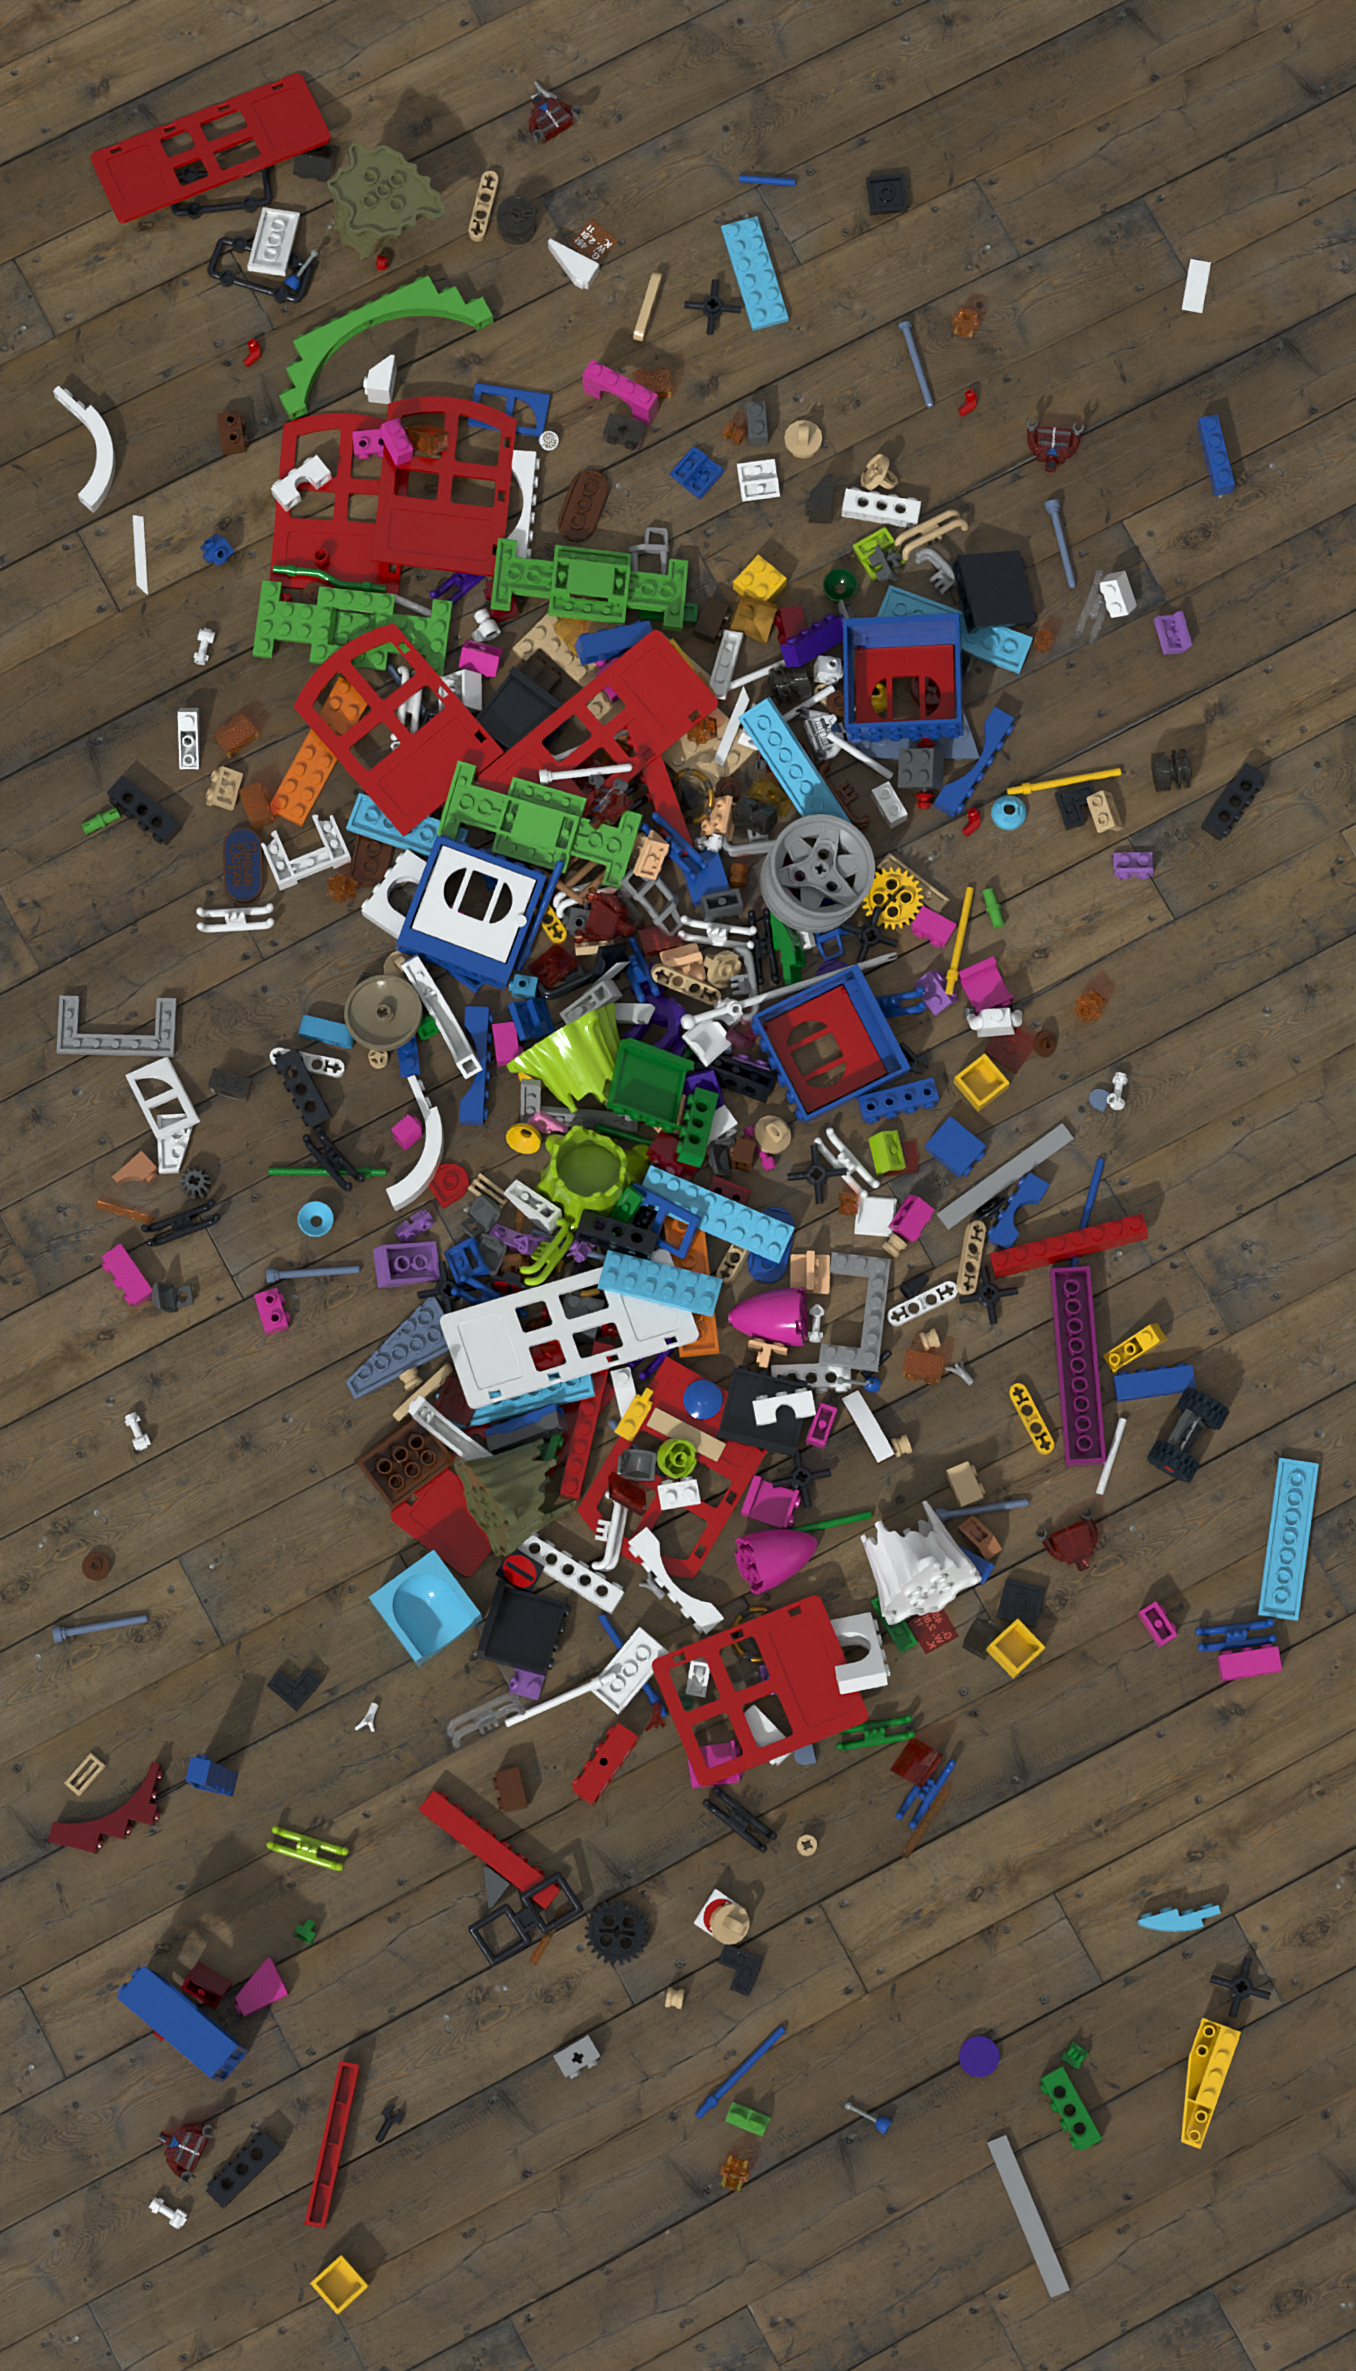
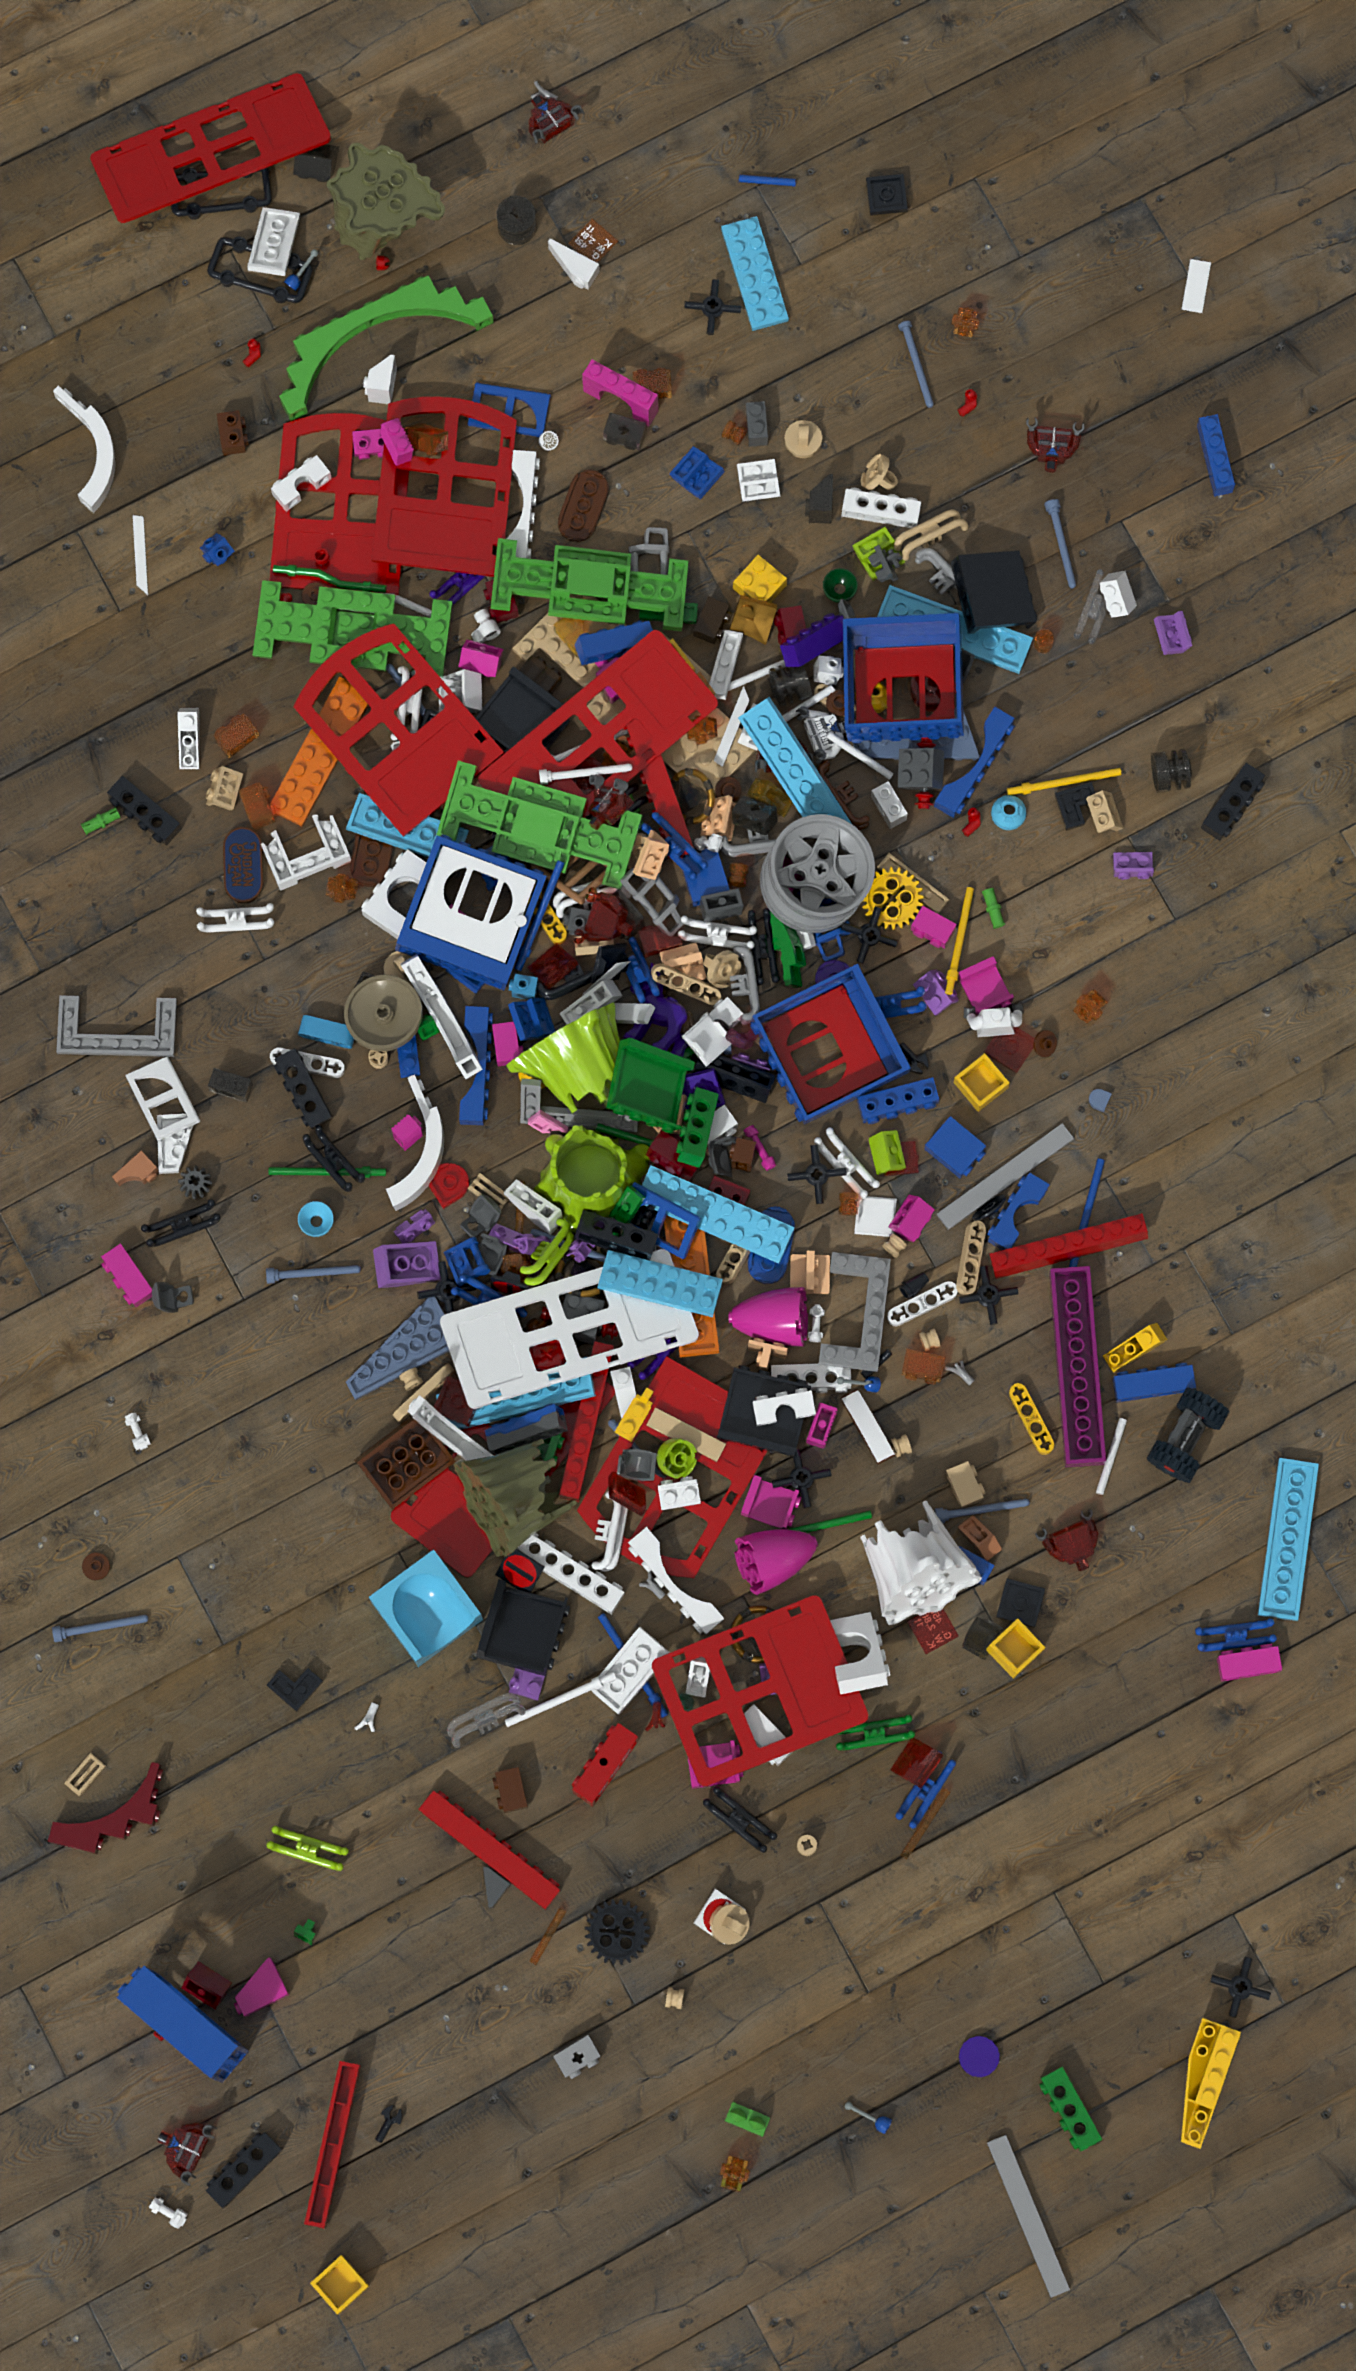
clear orange bar [95,1200,153,1224] -> none
blue wedge [185,1754,238,1797] -> none
white bar [194,628,215,665] -> none
dark pink brick [254,1288,291,1335] -> none
black bar [468,1872,583,1966] -> none
tan beam [469,171,499,242] -> none
yellow piece [506,1123,542,1154] -> none
tan beam [633,271,663,342] -> none
white bar [681,952,897,1029] -> none
blue dish [683,1380,723,1420] -> none
blue bar [694,2026,786,2119] -> none
black plate [718,1944,763,1997] -> none
tan tile [753,1115,791,1154] -> none
sand blue tile [794,1744,816,1766] -> none
green plate [871,1597,918,1654] -> none
green tile [1061,2041,1089,2070] -> none
white bar [1107,1072,1128,1110] -> none
dark pink brick [1137,1602,1178,1648] -> none
medium azure slope [1137,1903,1221,1932] -> none

